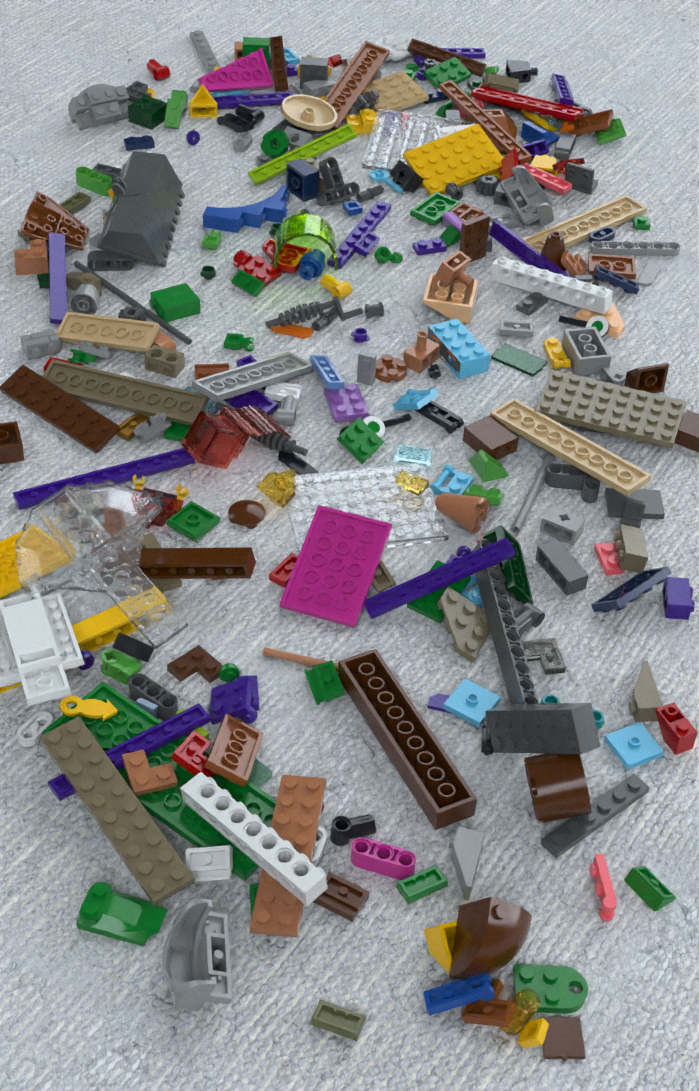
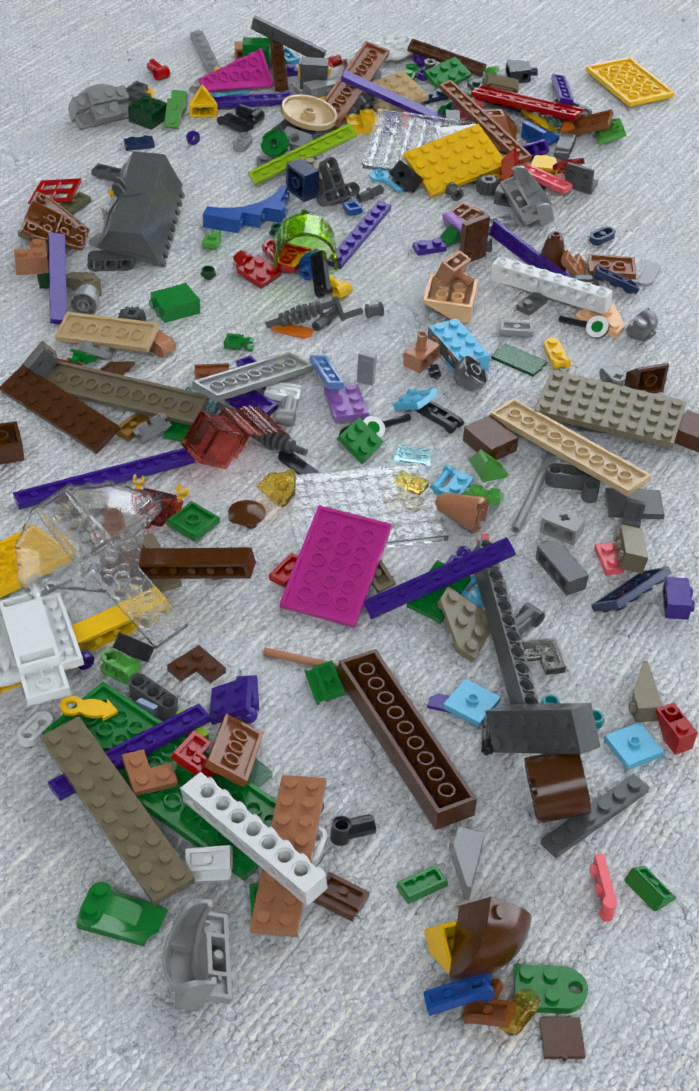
light grey brick [21,329,61,360] -> none
dark grey piece [74,261,192,345] -> none
bright green beam [76,167,113,196] -> none
dark tan brick [144,345,185,378] -> none
green plate [219,663,240,682] -> none
green plate [231,269,265,297] -> none
olive plate [311,1000,366,1041] -> none
dark purple plate [351,328,370,343] -> none
dark pink beam [351,837,416,880] -> none
dark purple plate [353,230,380,257] -> none
green plate [374,247,403,264] -> none
dark orange plate [375,354,407,383] -> none
green plate [410,192,461,226] -> none
dark purple tile [442,48,486,59] -> none
dark green plate [483,525,534,604] -> none
yellow plate [518,1018,549,1048] -> none
tan plate [522,195,647,253] -> none
light grey brick [562,327,612,376] -> none
light grey beam [590,241,680,256] -> none
green plate [632,216,651,230] -> none
none -> dark grey torso [21,340,58,377]
none -> red window [28,178,82,204]
none -> reddish brown piece [101,361,135,375]
none -> dark grey plate [251,15,326,58]
none -> black plate [310,250,333,298]
none -> tile [341,69,445,127]
none -> flat silver cylinder [454,355,488,390]
none -> yellow plate [586,57,675,107]
none -> flat silver cylinder [625,308,658,340]

